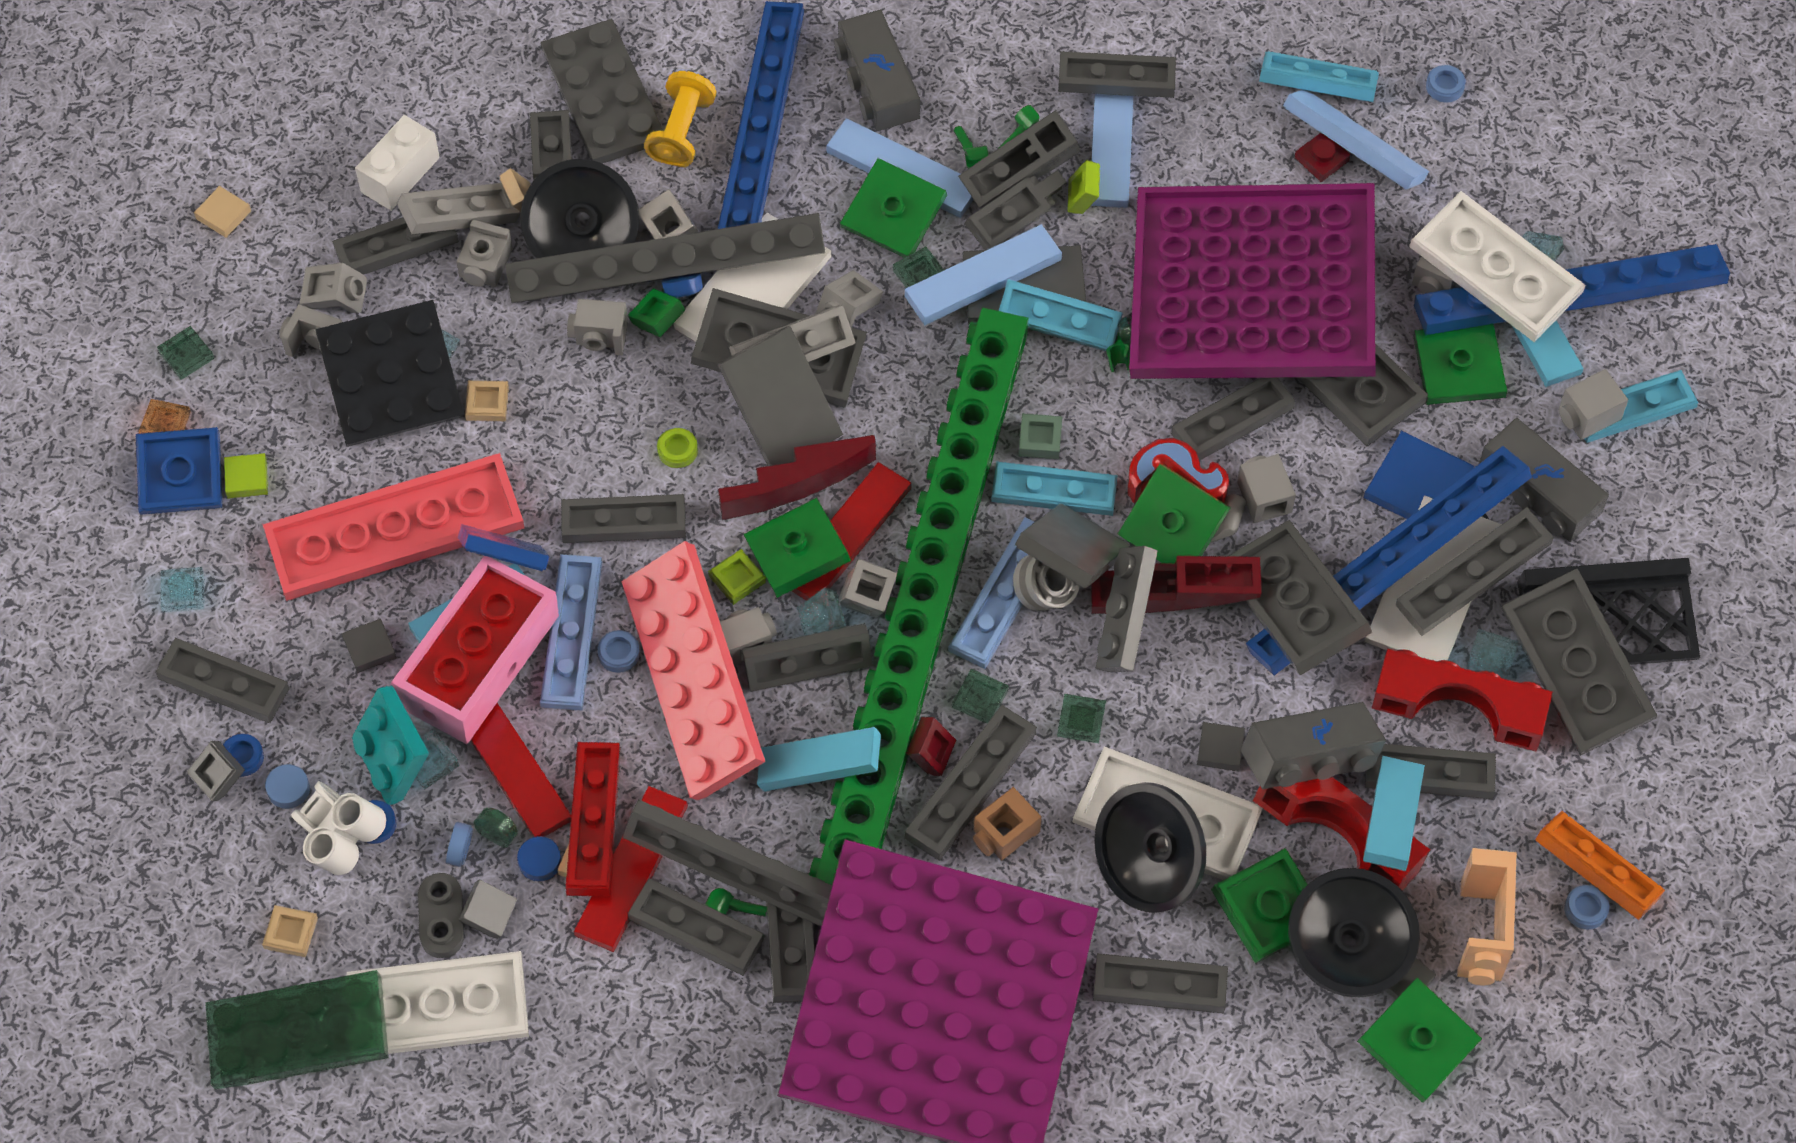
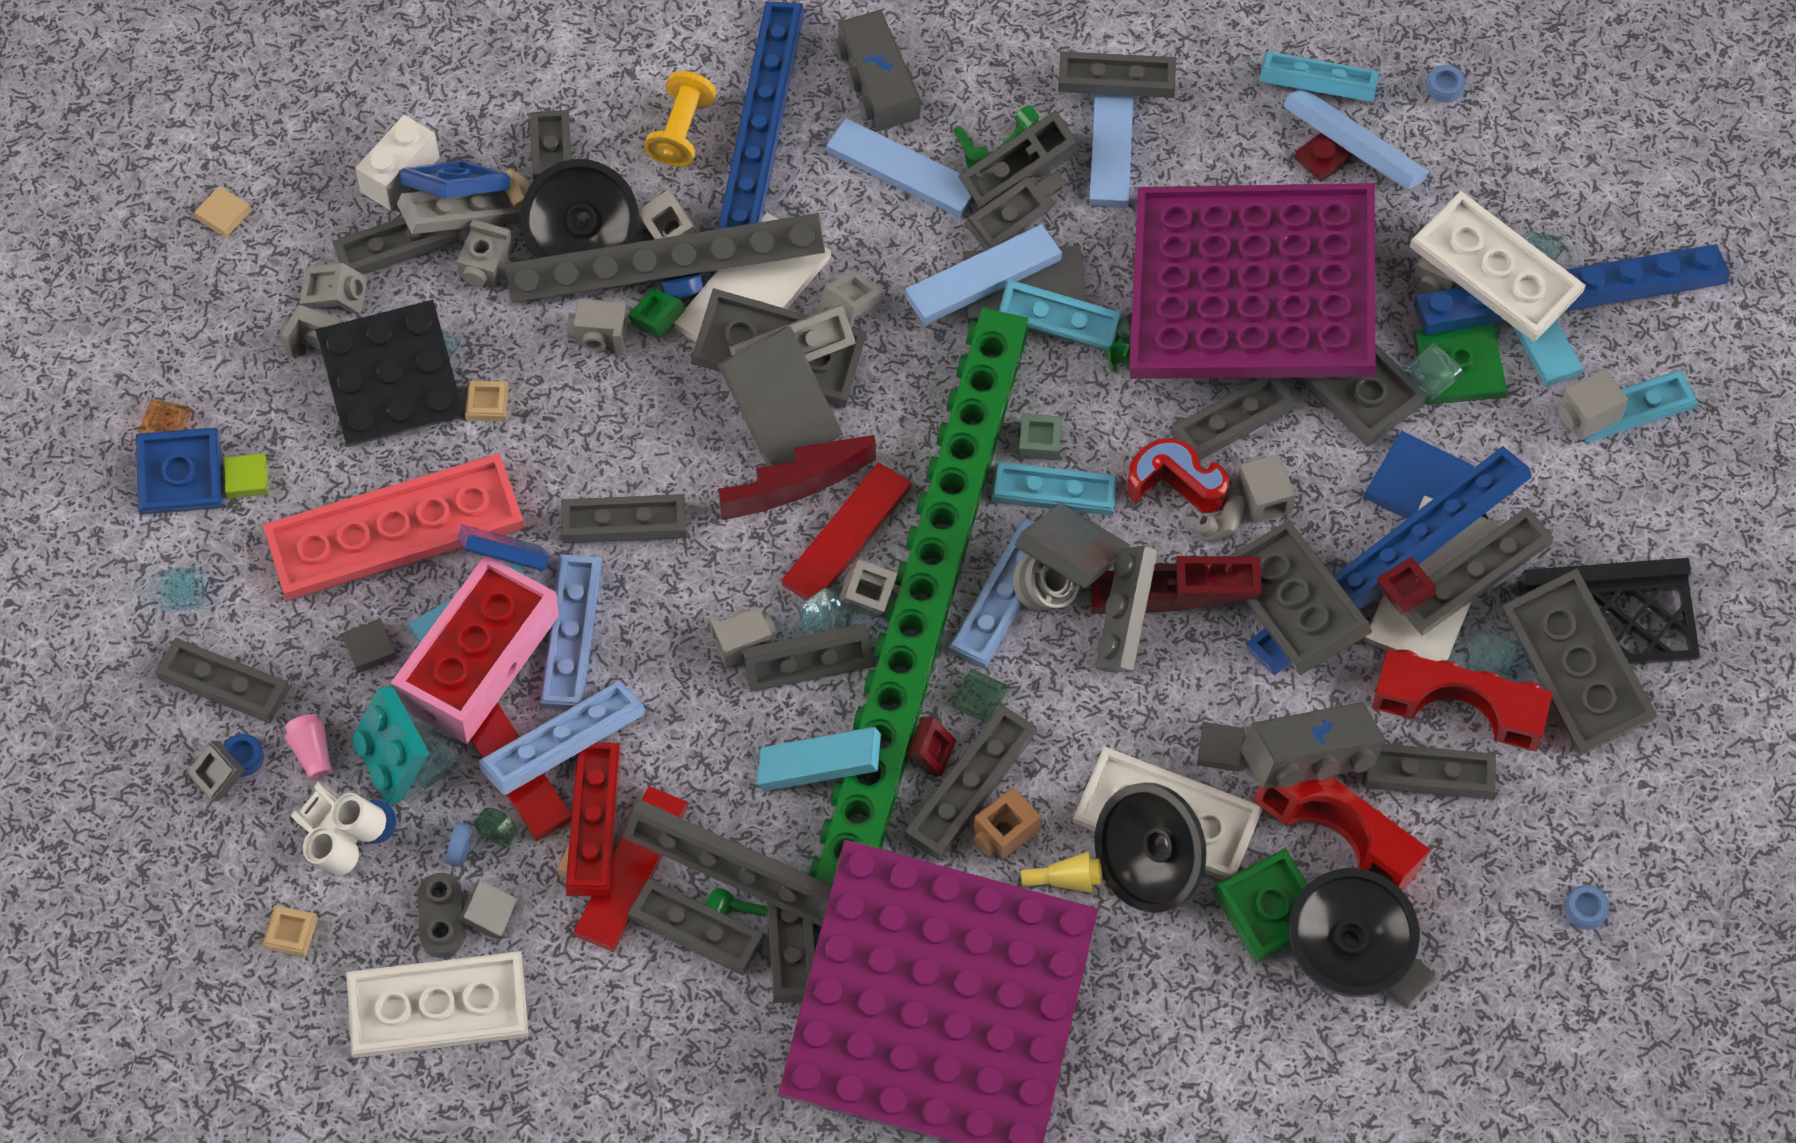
clear green tile [157,326,214,380] -> none
clear green plate [205,970,389,1089] -> none
medium blue tile [265,764,310,809] -> none
blue tile [517,836,561,881] -> none
dark grey plate [541,19,663,164] -> none
medium blue tile [598,630,640,673] -> none
coral plate [621,541,766,800] -> none
lime tile [657,428,698,468] -> none
lime tile [708,549,766,605] -> none
green plate [743,498,851,598] -> none
green plate [840,158,947,260] -> none
clear green tile [893,246,944,288] -> none
clear green tile [1057,694,1106,744] -> none
lime tile [1067,160,1100,214] -> none
dark grey plate [1093,953,1228,1014] -> none
green plate [1118,464,1231,563] -> none
green plate [1357,977,1482,1102] -> none
medium azure tile [1363,756,1425,871] -> none
light nougat panel [1457,848,1517,986] -> none
dark grey brick [1479,417,1609,542] -> none
orange tile [1535,811,1665,920] -> none
none -> bright pink cone [284,714,333,780]
none -> blue tile [399,160,510,198]
none -> light blue tile [479,680,645,796]
none -> light yellow cone [1021,851,1102,894]
none -> dark red plate [1377,556,1436,616]
none -> clear light blue plate [1404,343,1462,400]

